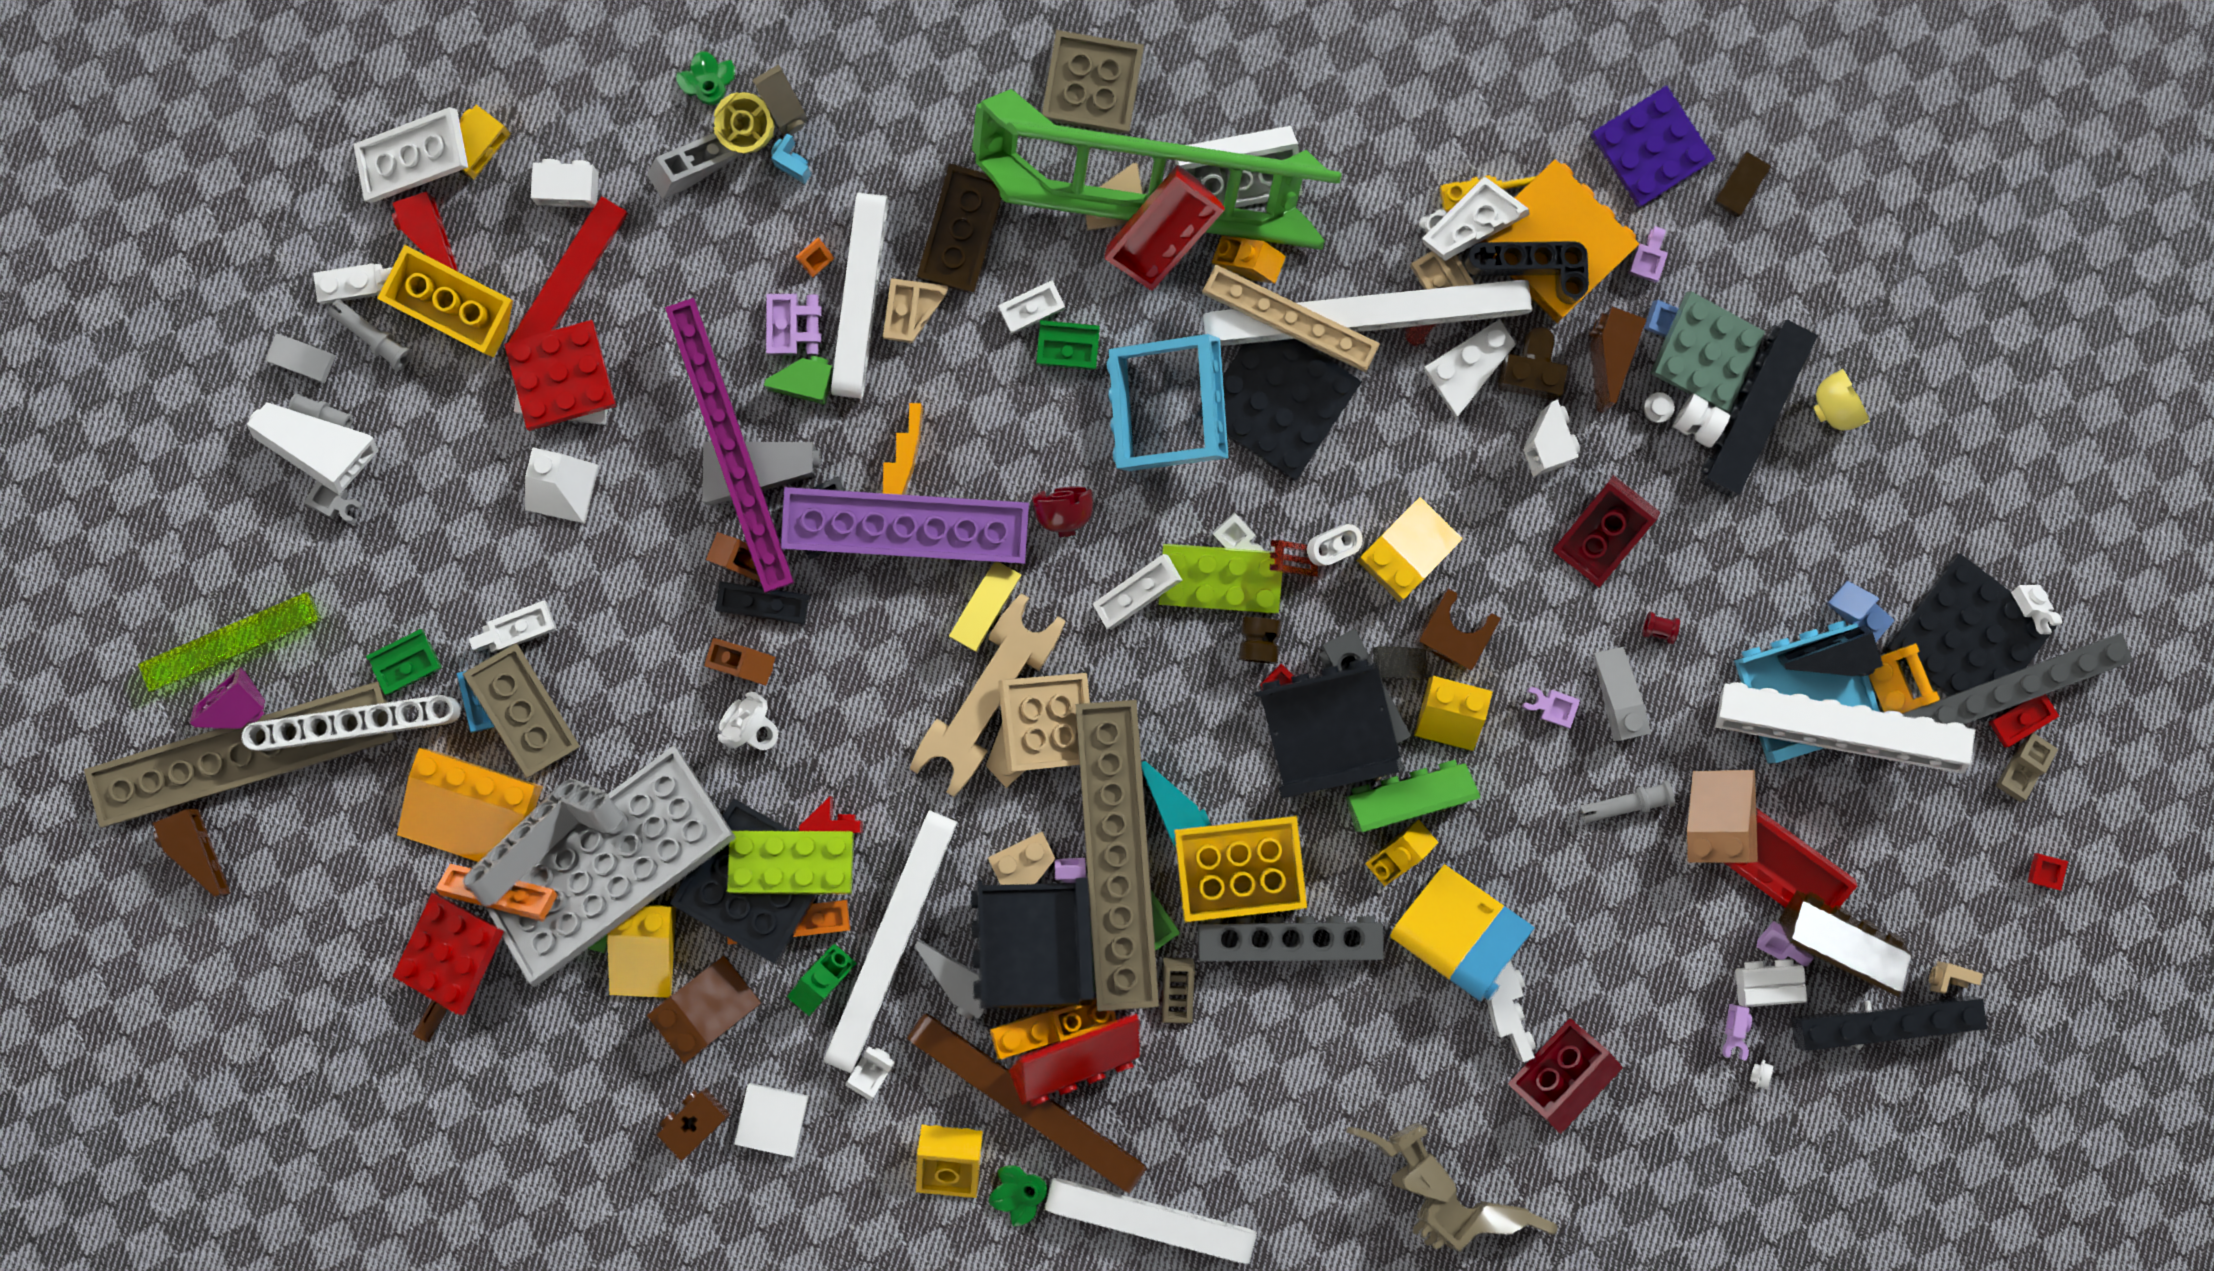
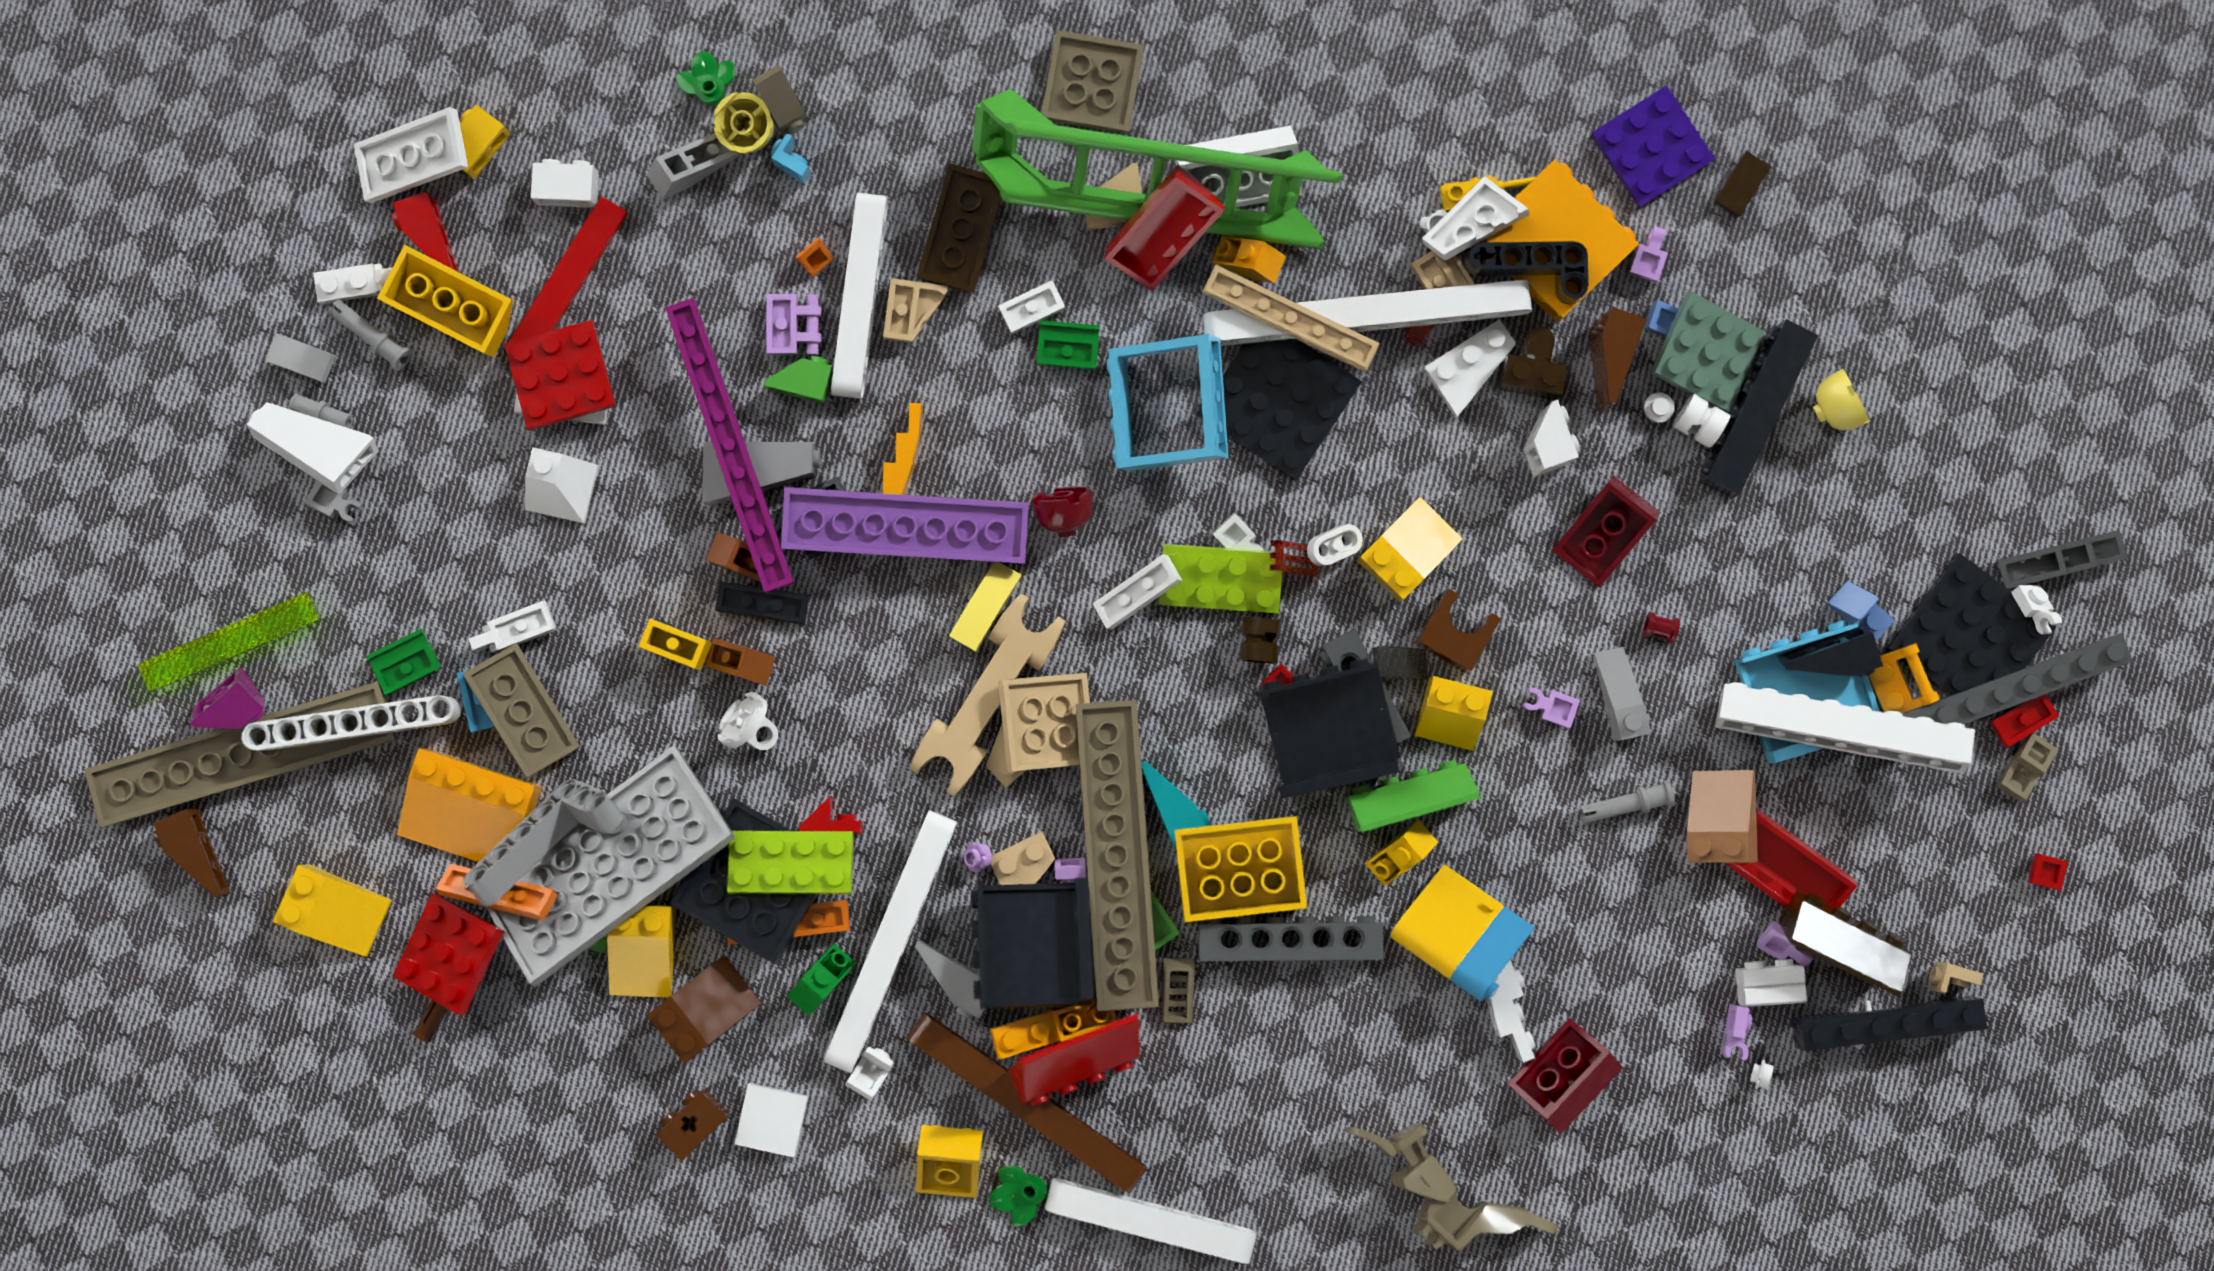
none -> yellow slope [272,864,392,957]
none -> yellow brick [638,618,712,671]
none -> lavender plate [964,842,992,872]
none -> dark grey slope [1998,530,2128,589]

